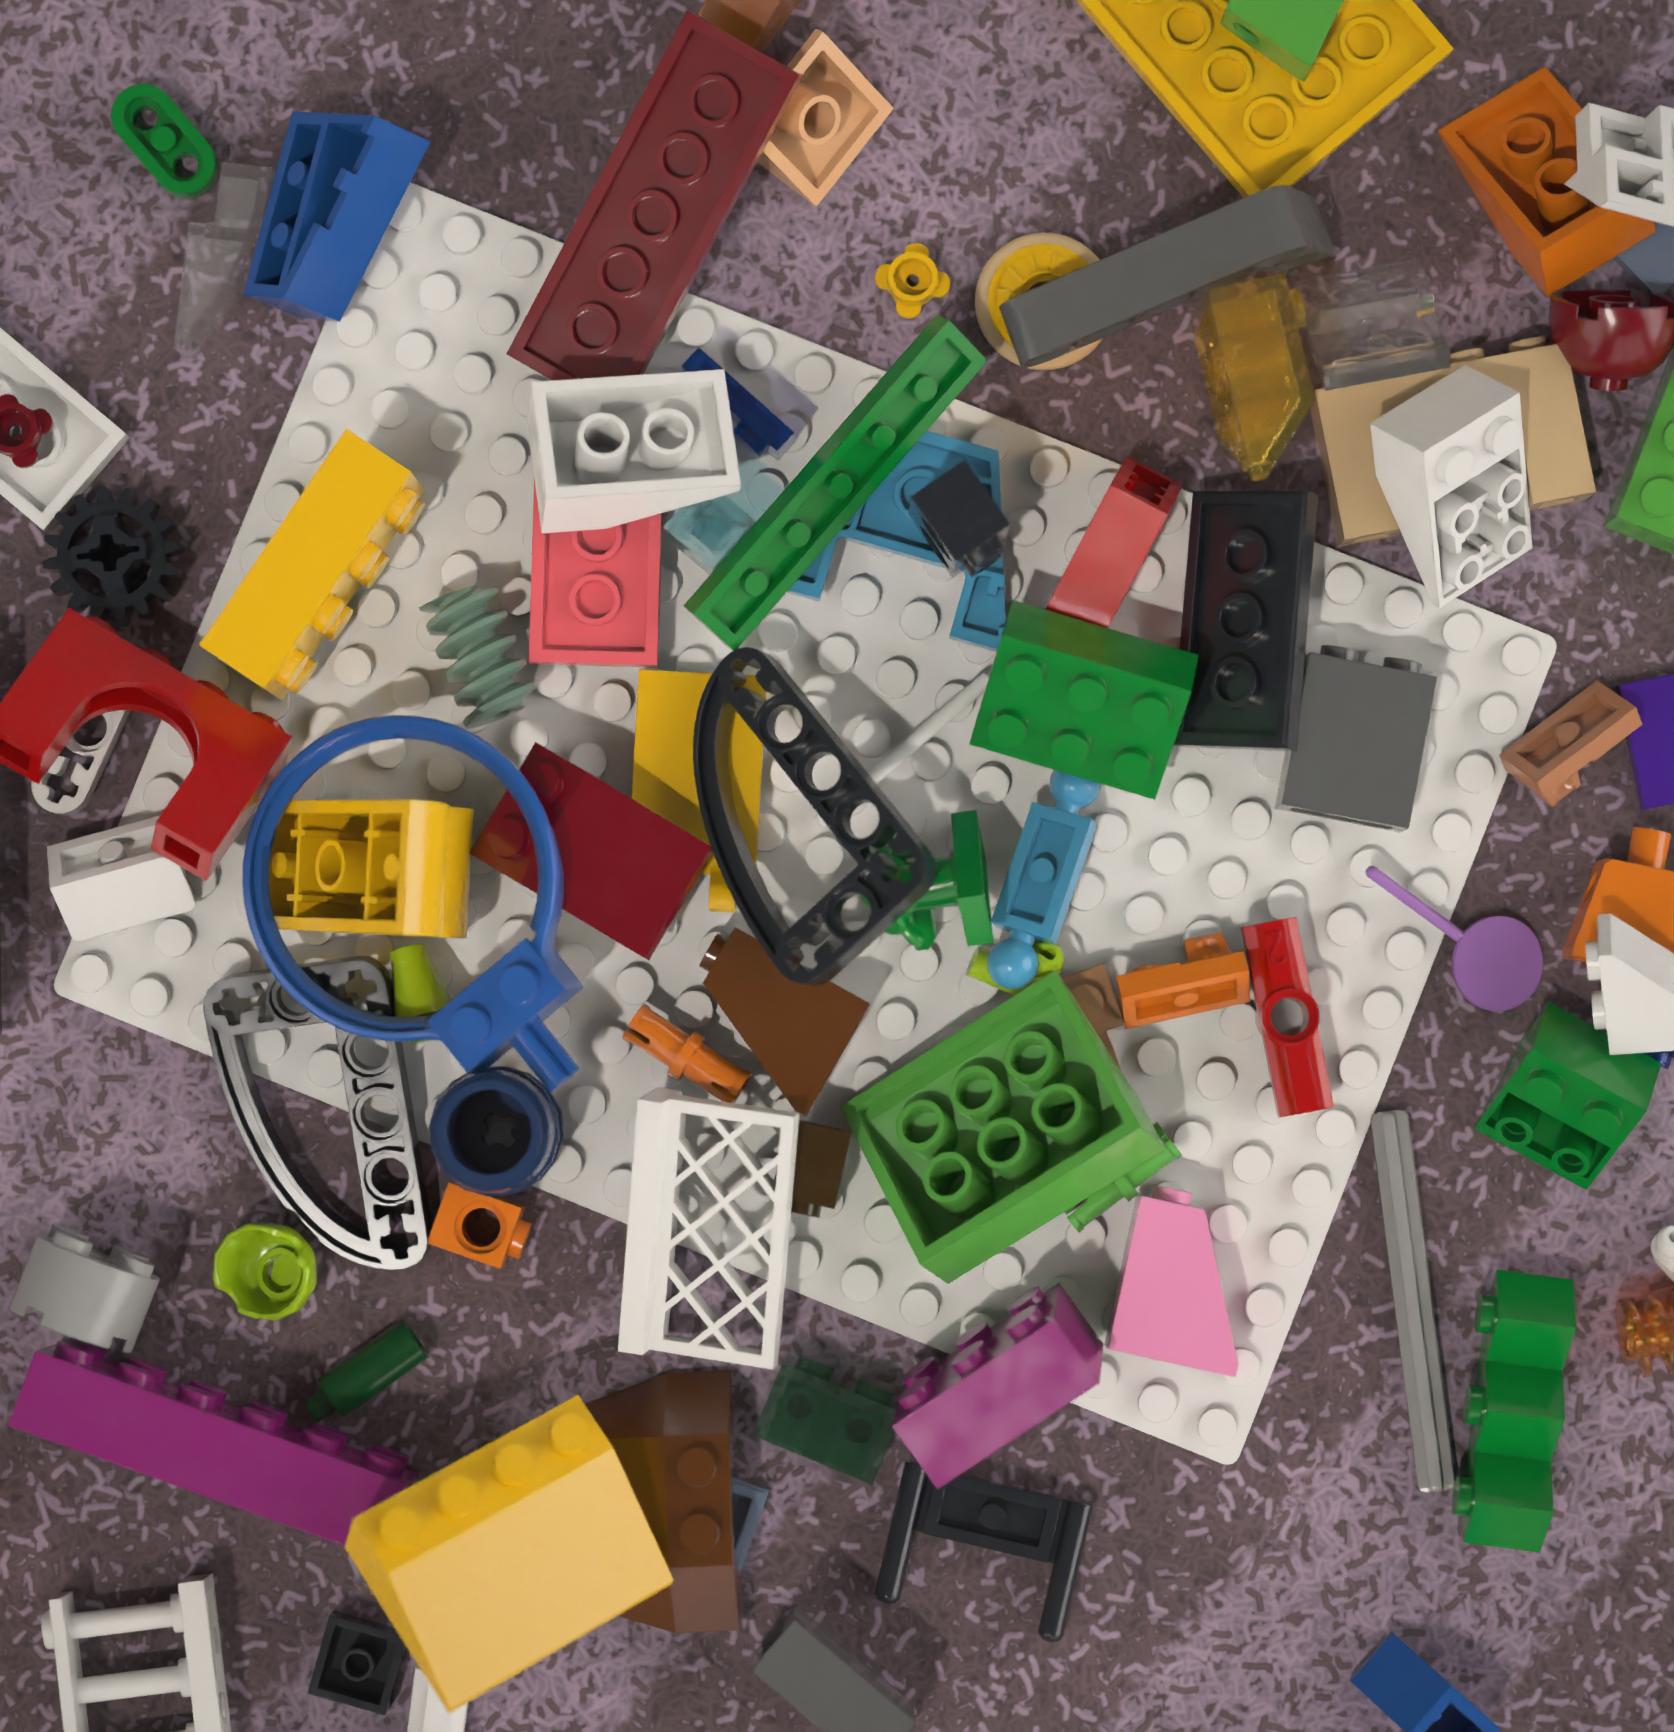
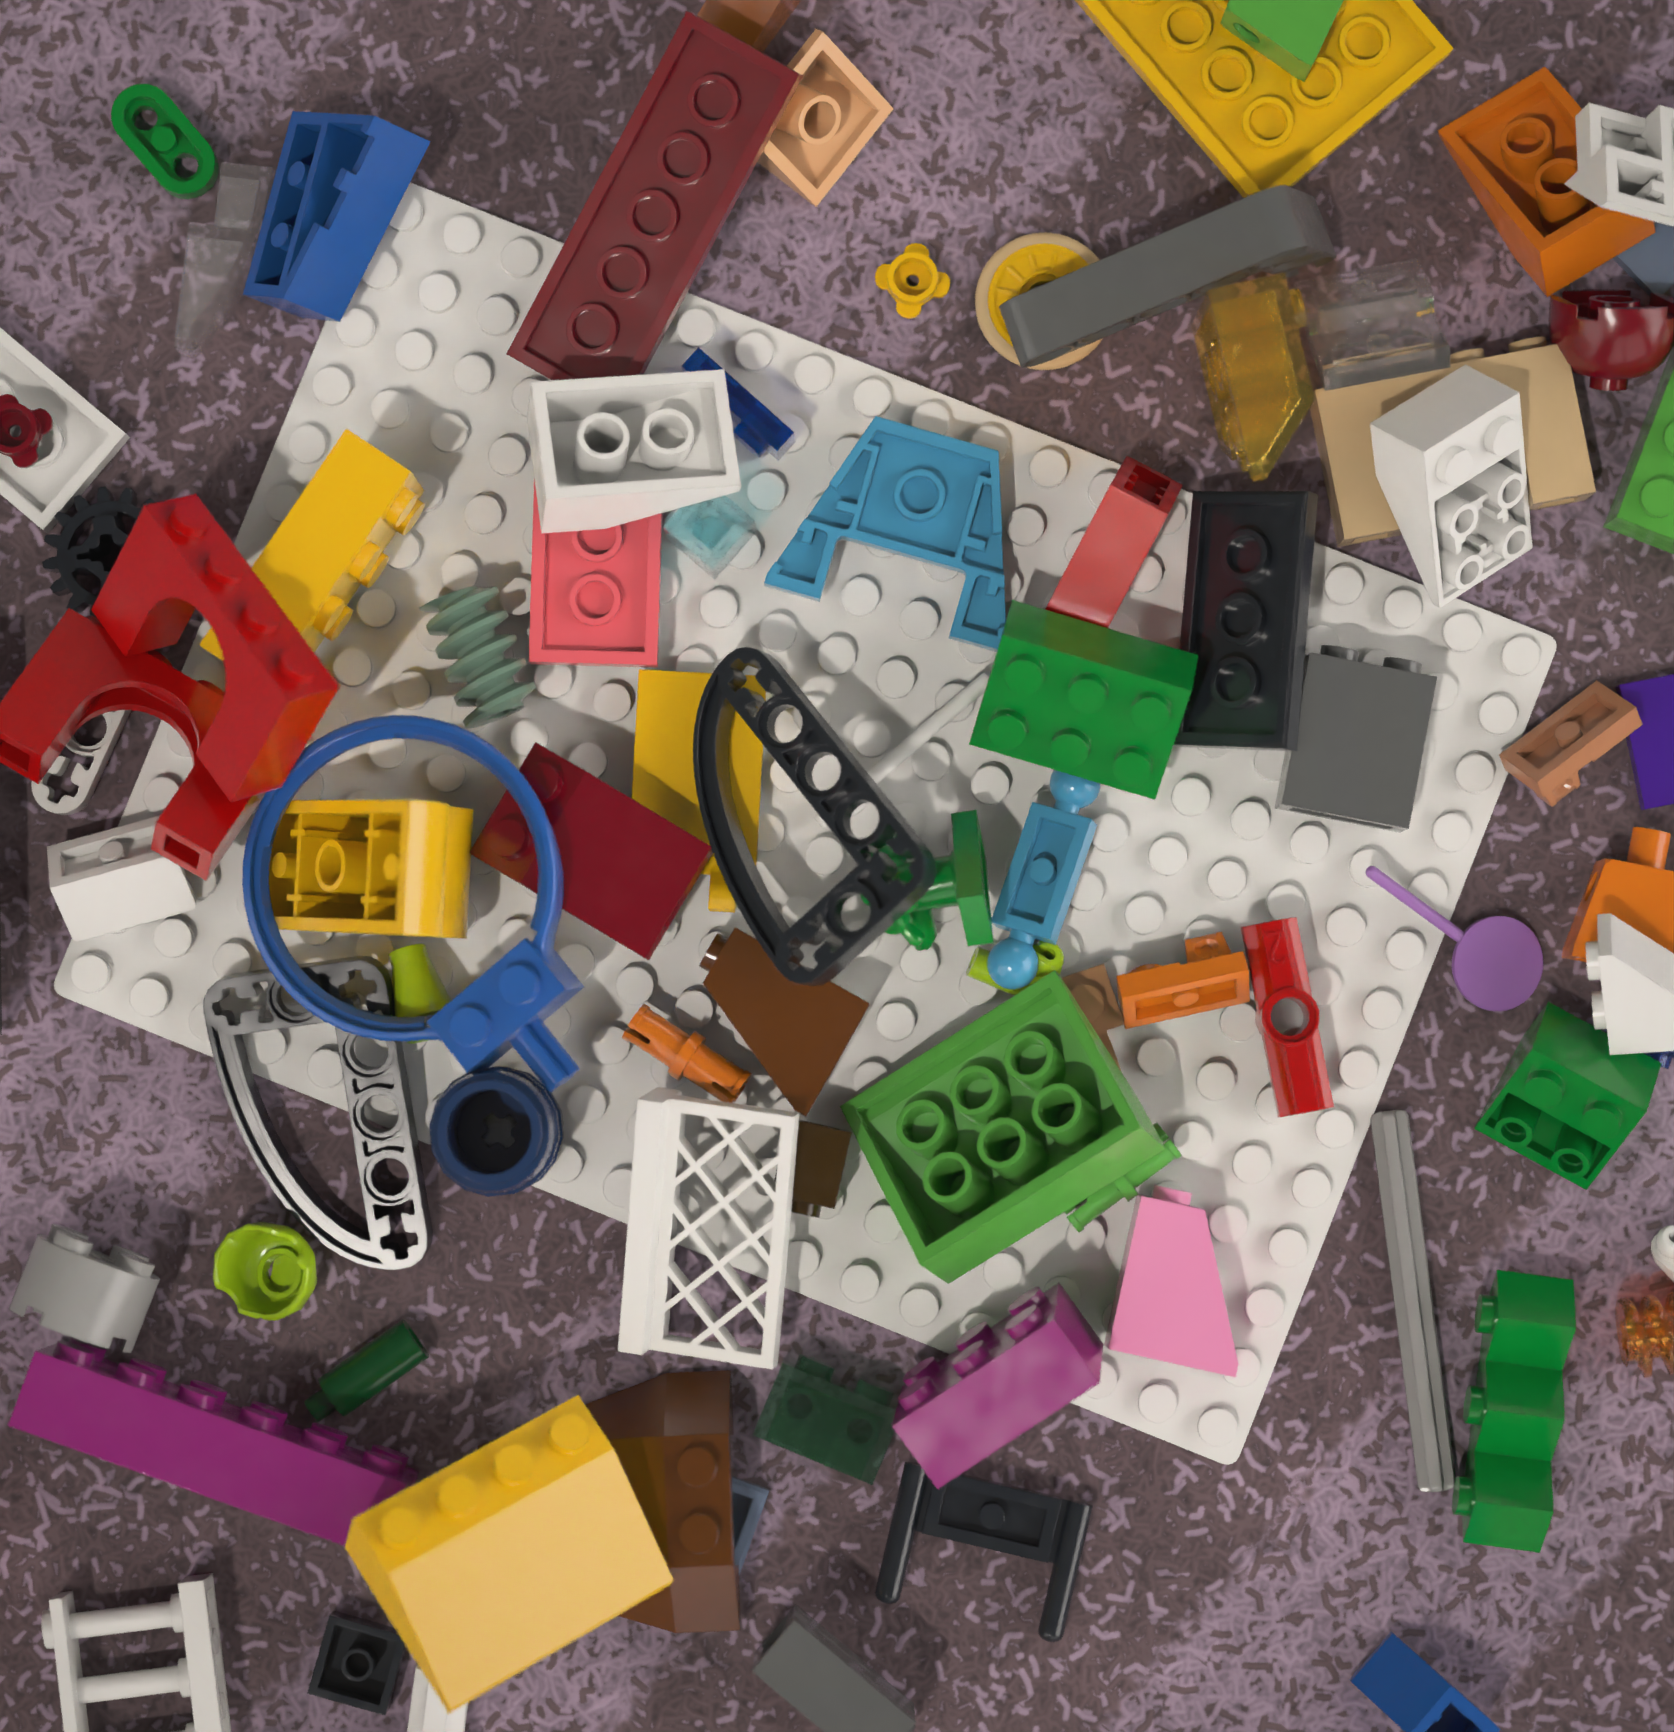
orange brick [427,1181,532,1269] -> none
green plate [683,314,988,651] -> none
black brick [908,460,1010,578] -> none
none -> red arch [91,494,340,802]

